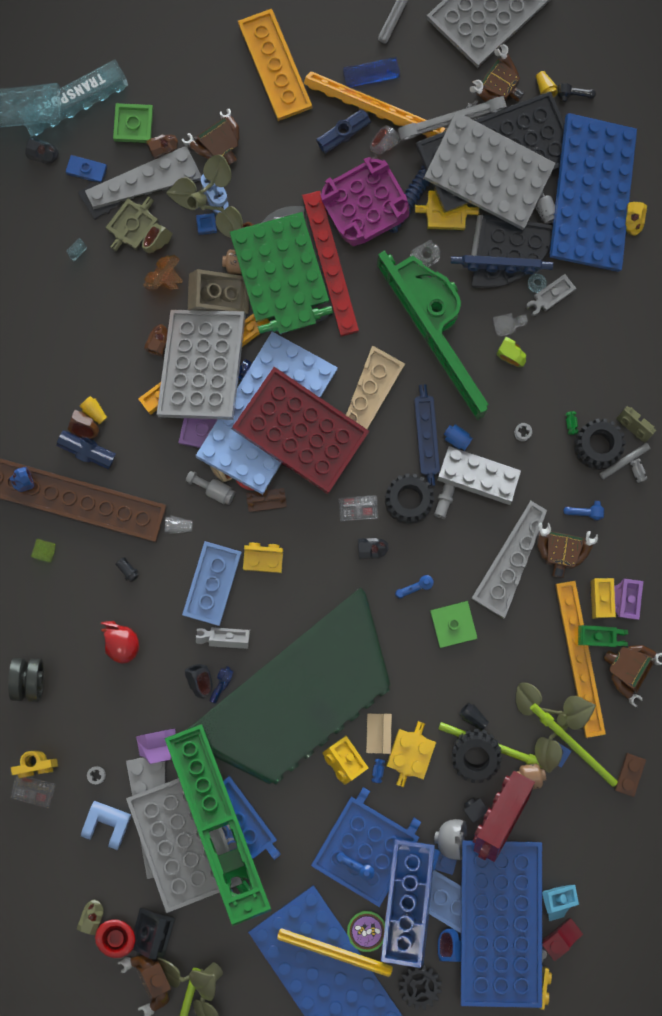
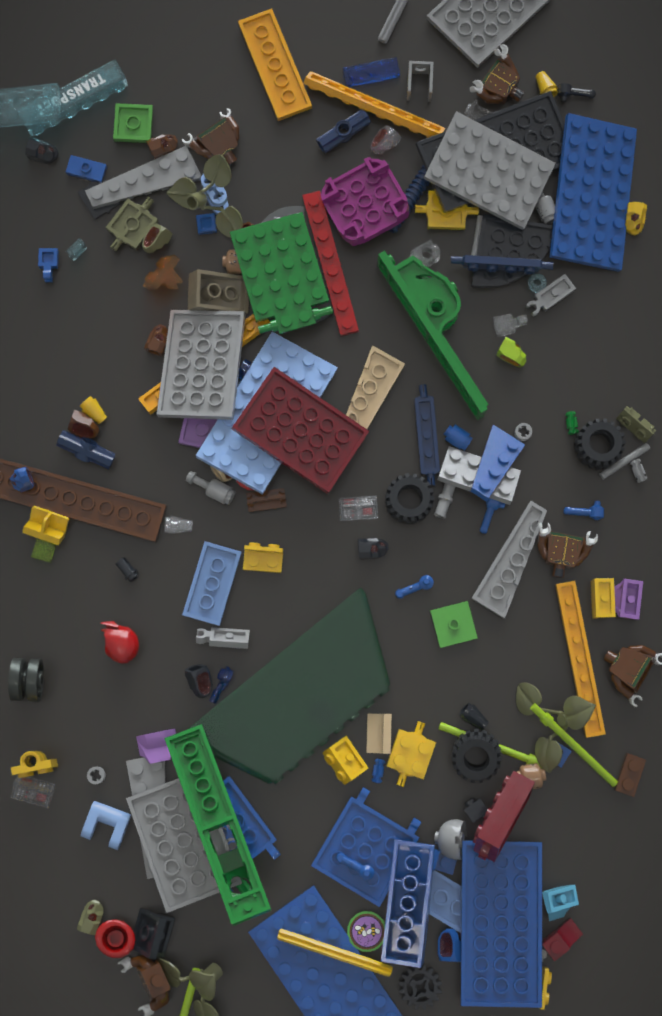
light grey piece [398,96,507,141] -> none
green hinge [578,625,628,647] -> none
none -> yellow panel [22,506,69,545]
none -> blue plate [38,248,59,282]
none -> light grey piece [407,61,434,102]
none -> wing [470,425,525,502]
none -> blue piece [480,498,505,534]

